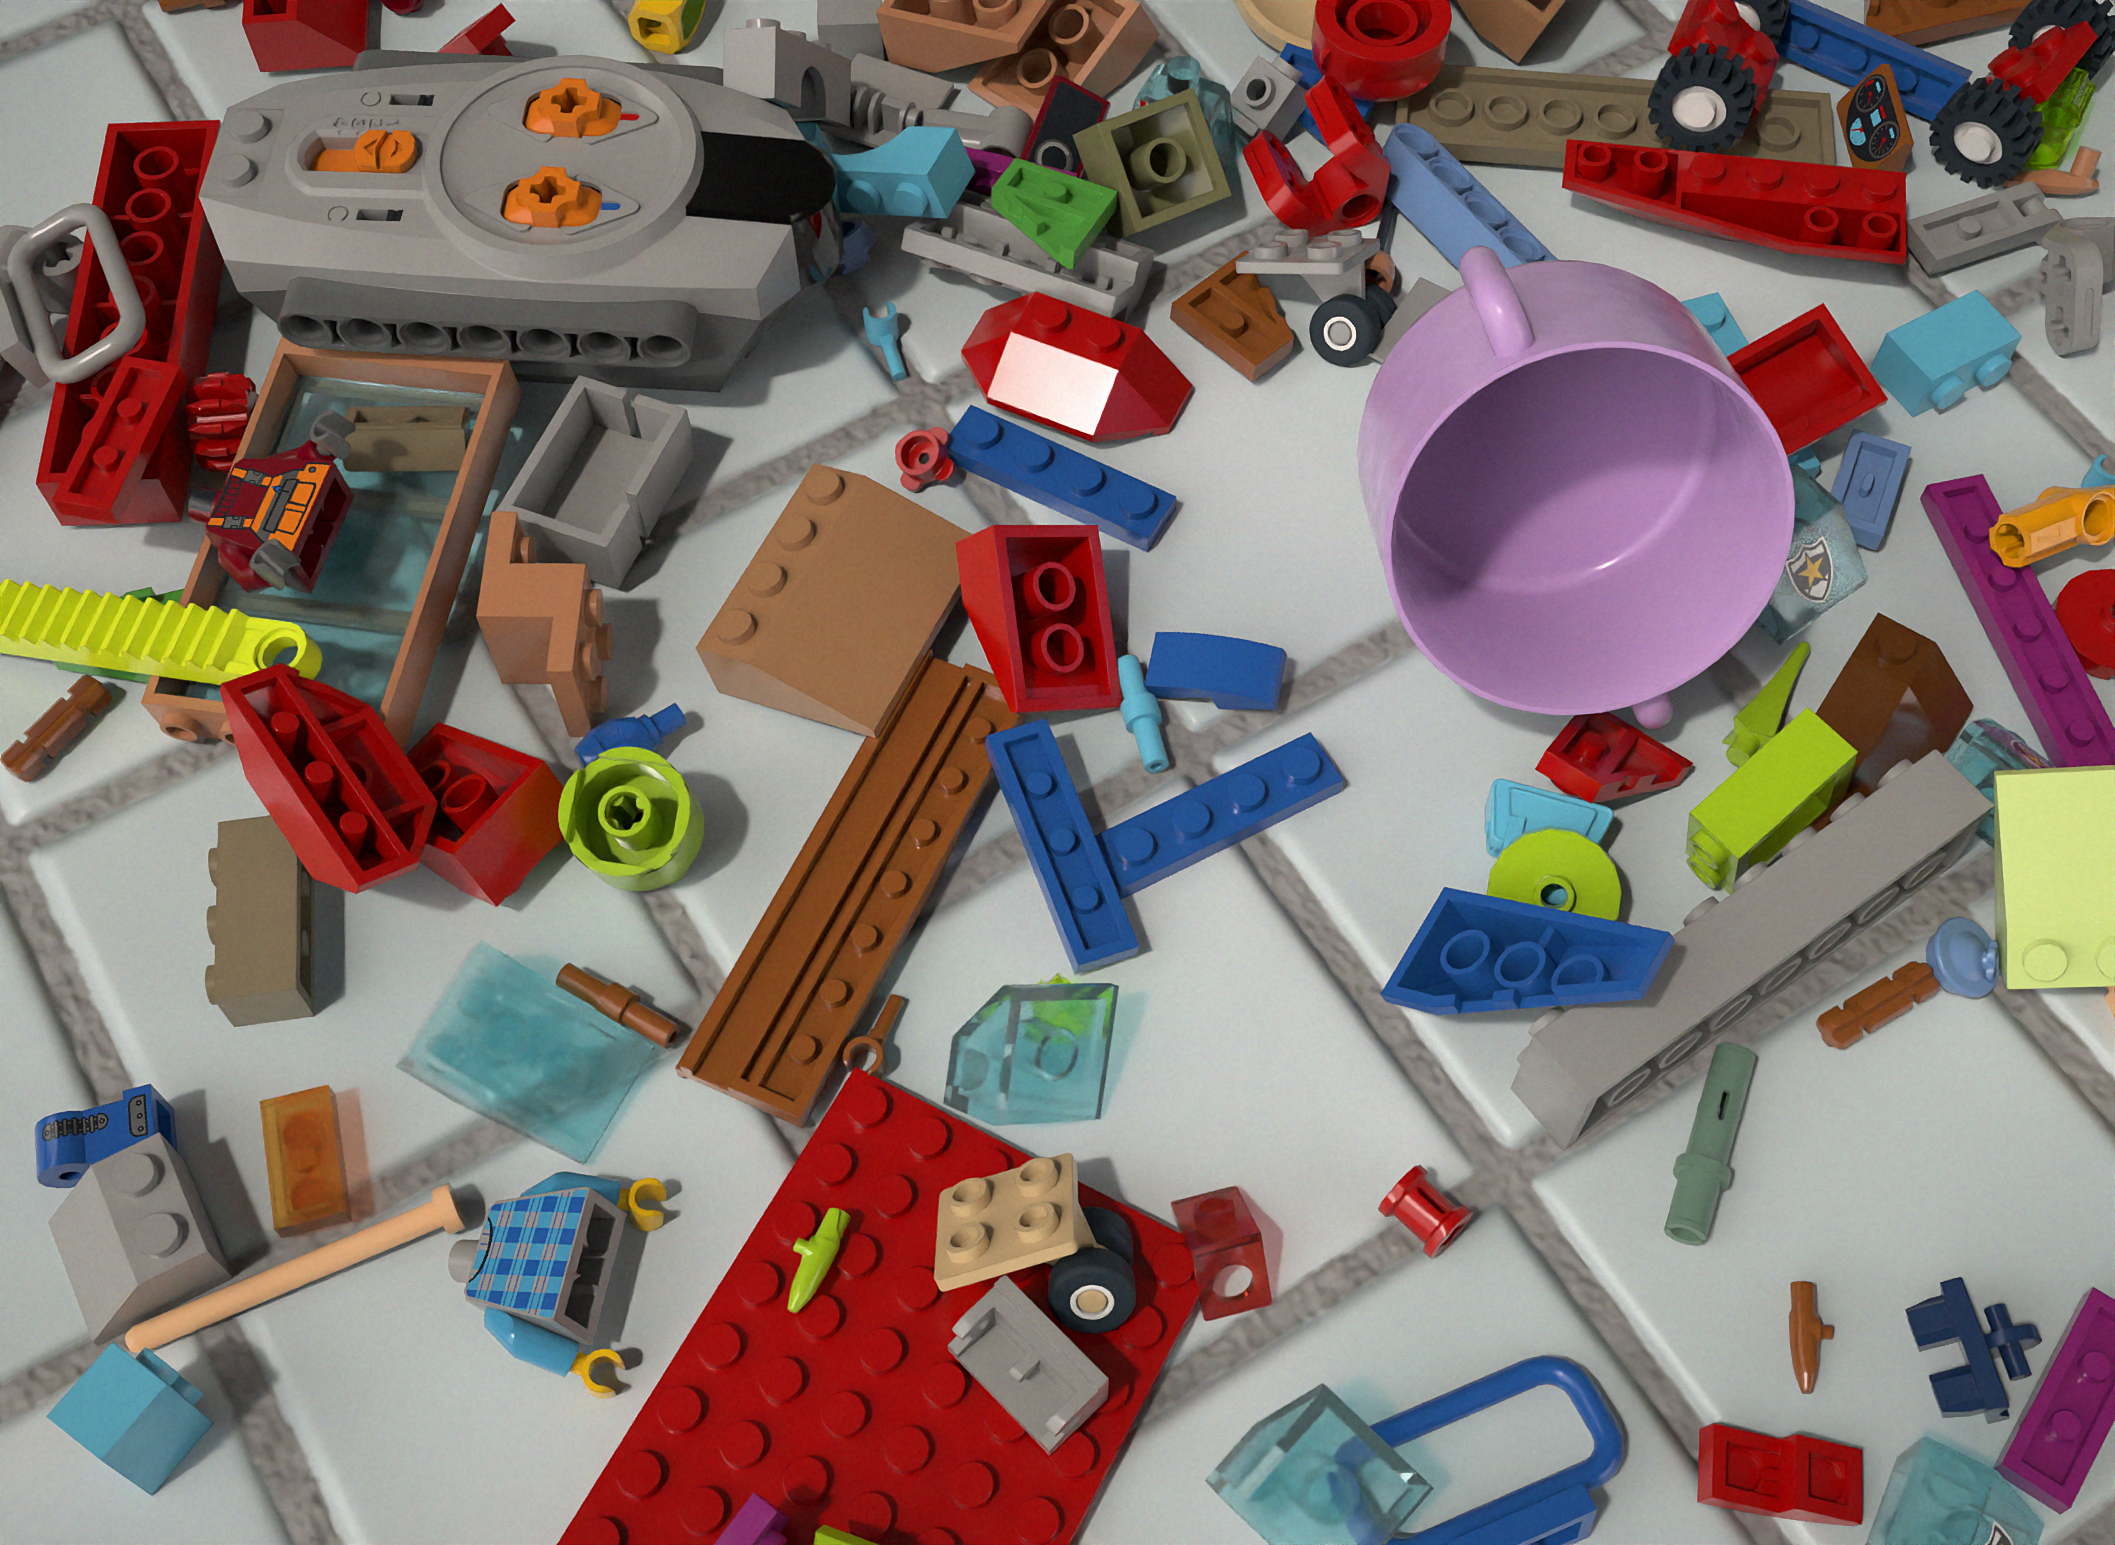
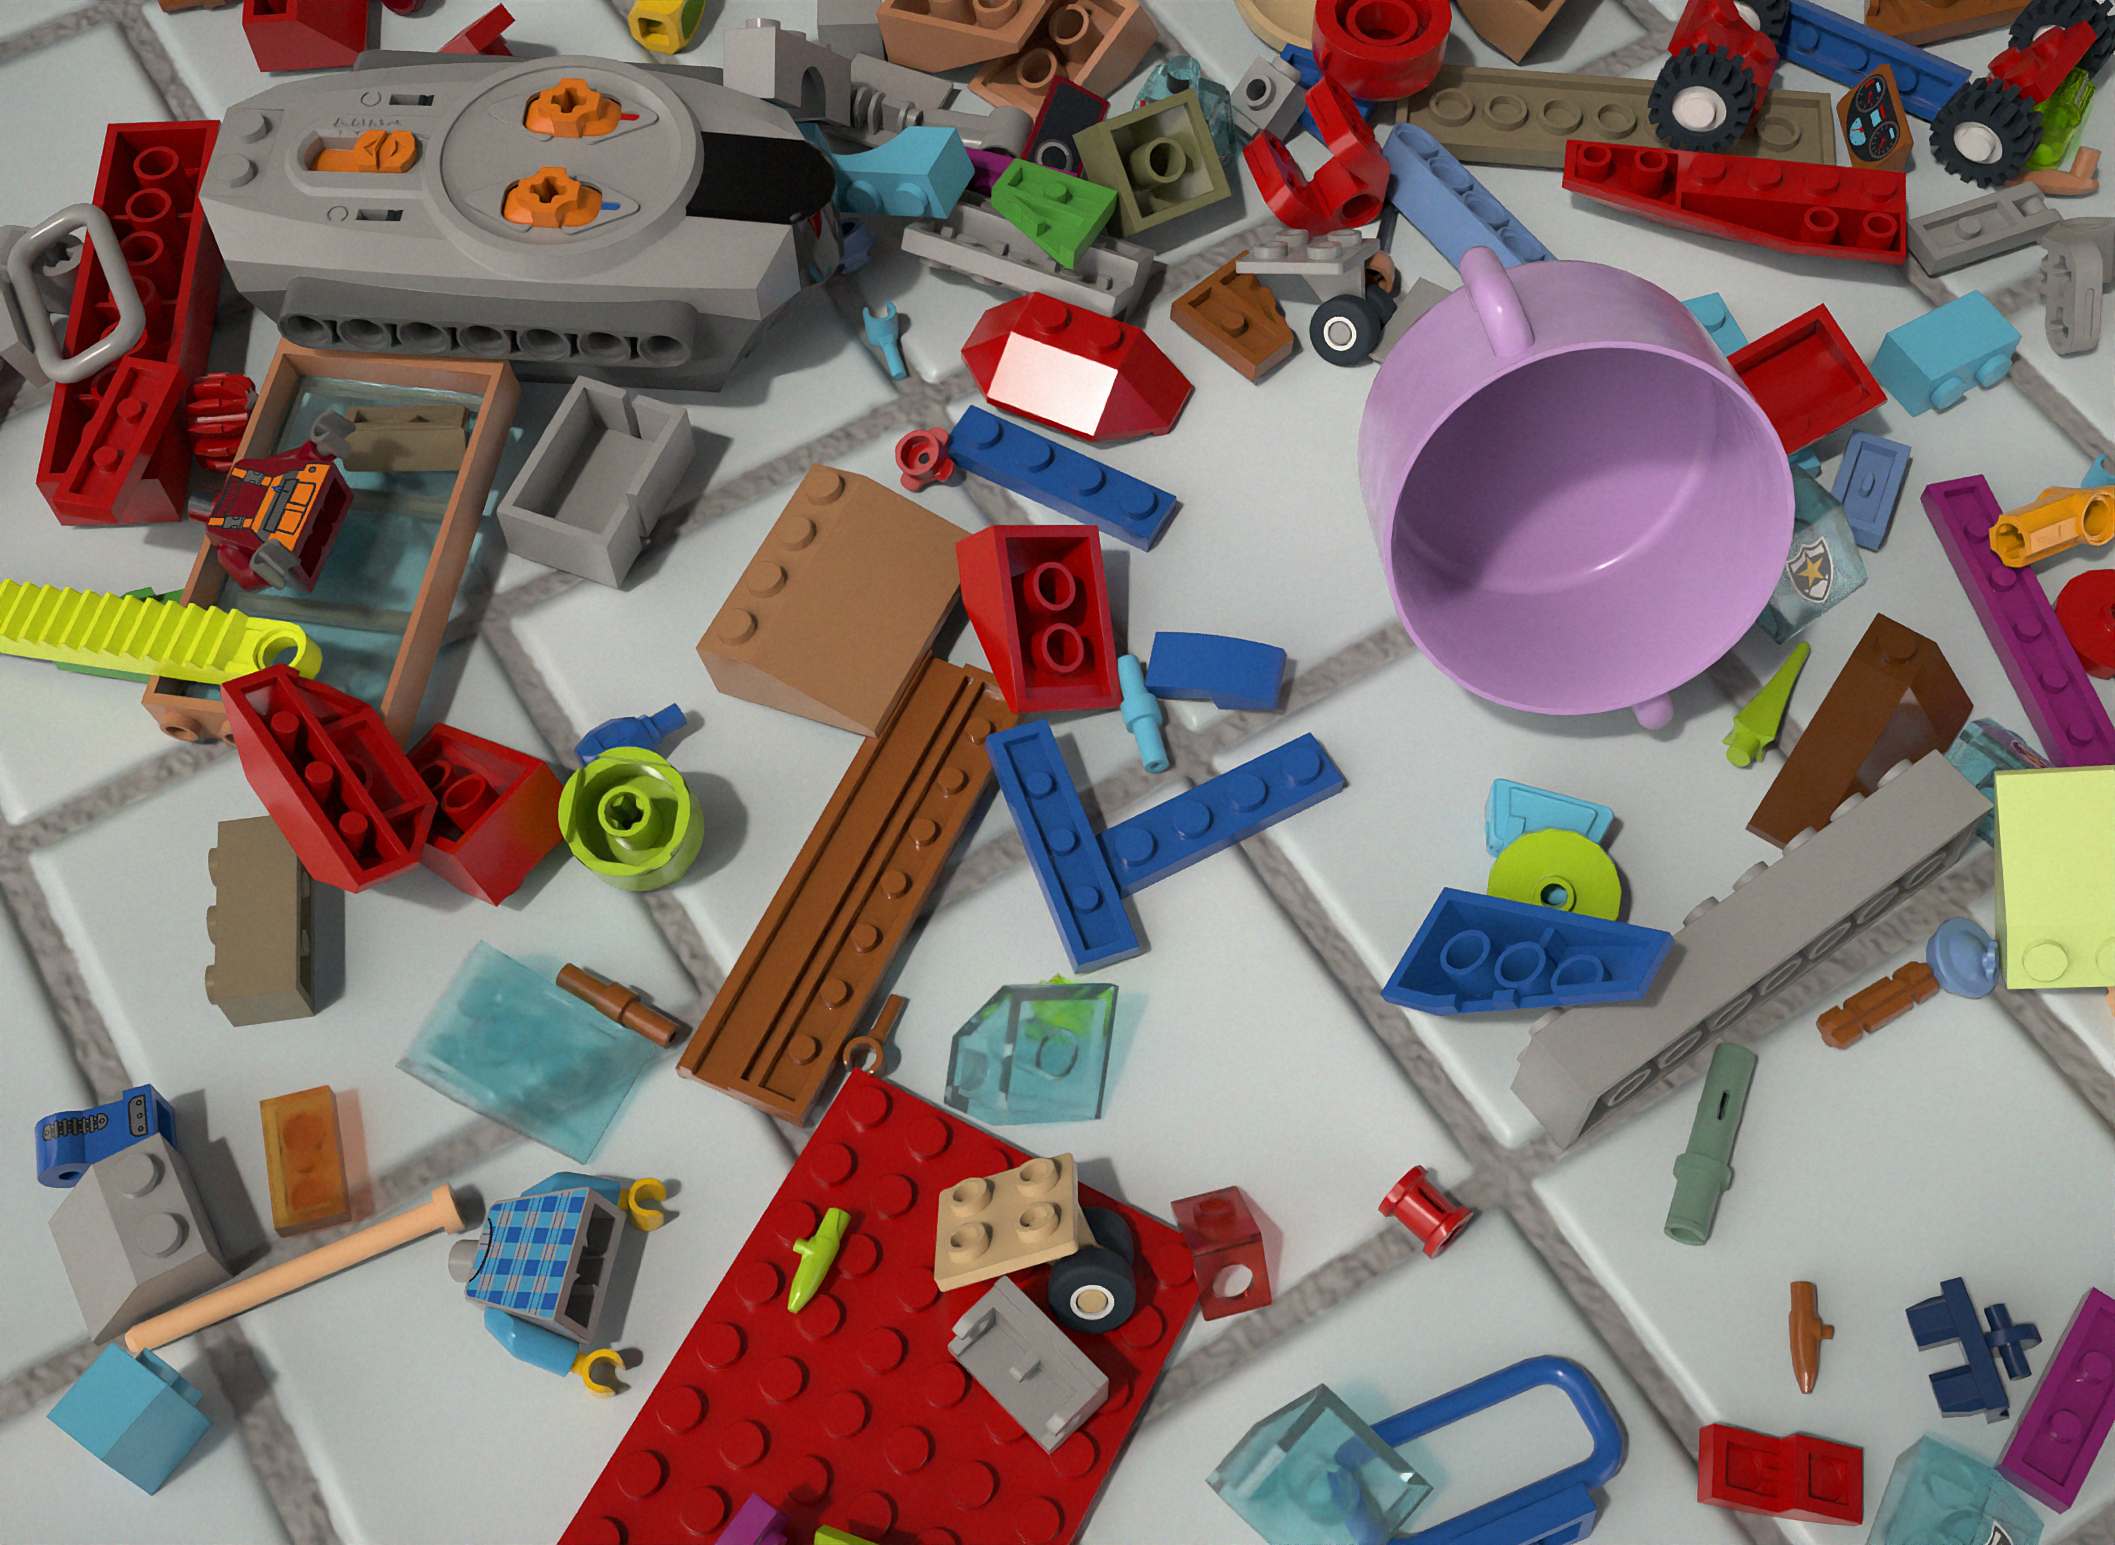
dark orange axle [0,675,112,782] -> none
nougat bracket [476,511,614,737] -> none
red wing [1535,711,1693,804] -> none
lime window [1685,707,1858,895] -> none

